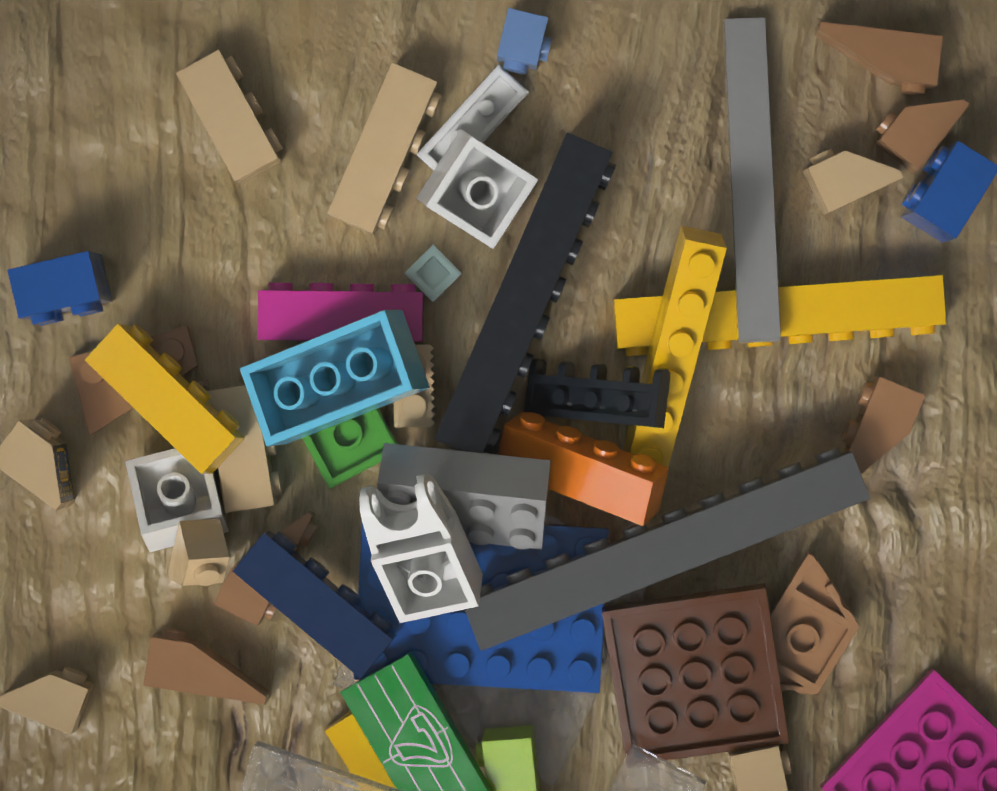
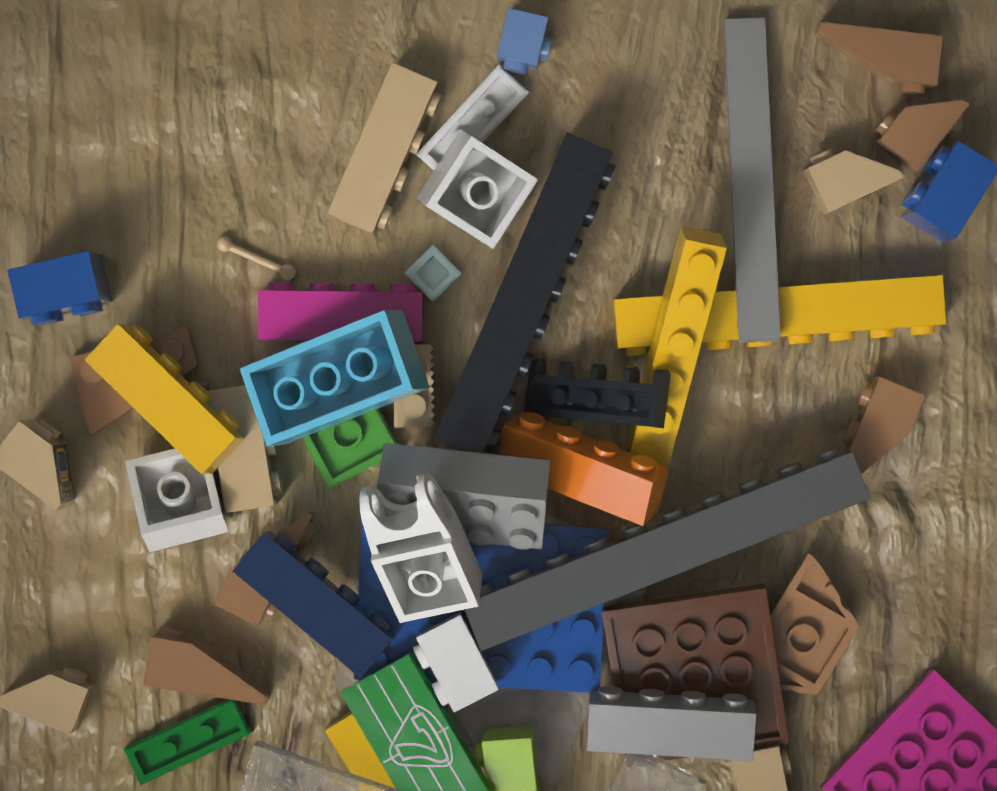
tan slope [168,518,229,586] -> none
tan brick [176,50,283,184] -> none
none -> green tile [124,699,252,785]
none -> tan hinge [216,236,296,280]
none -> white brick [413,612,499,712]
none -> light grey brick [587,686,756,761]

